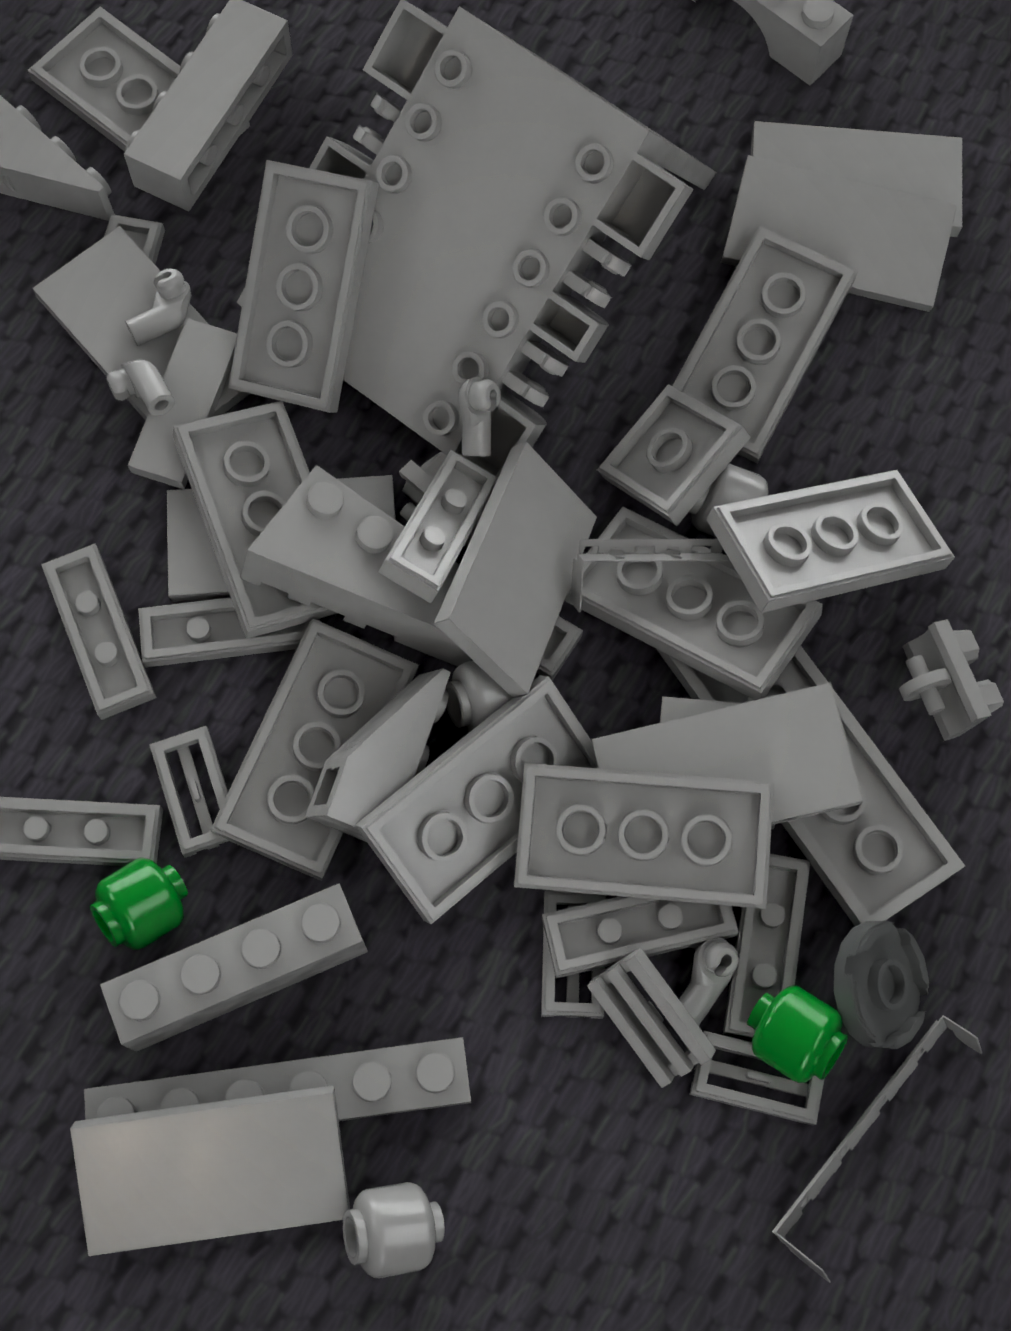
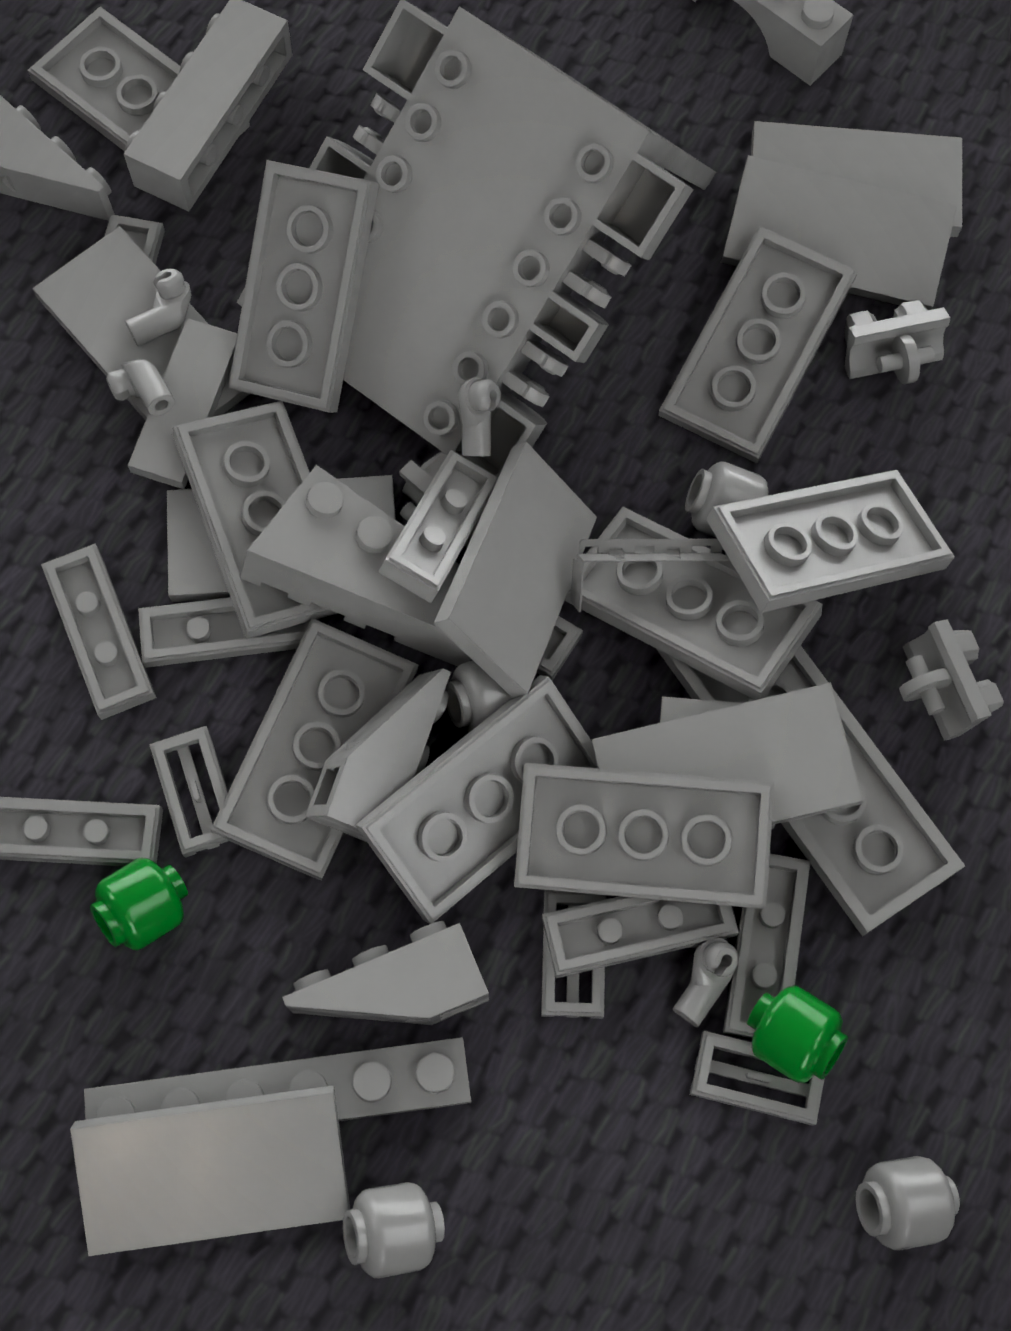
light grey brick [100,883,368,1052] -> none
light grey tile [587,947,716,1088] -> none
light grey tile [597,384,751,526] -> none
light grey piece [772,1015,982,1283] -> none
dark grey tile [834,921,929,1049] -> none
none -> light grey slope [282,921,489,1025]
none -> light grey hips [844,300,950,384]
none -> light grey head [856,1156,960,1250]

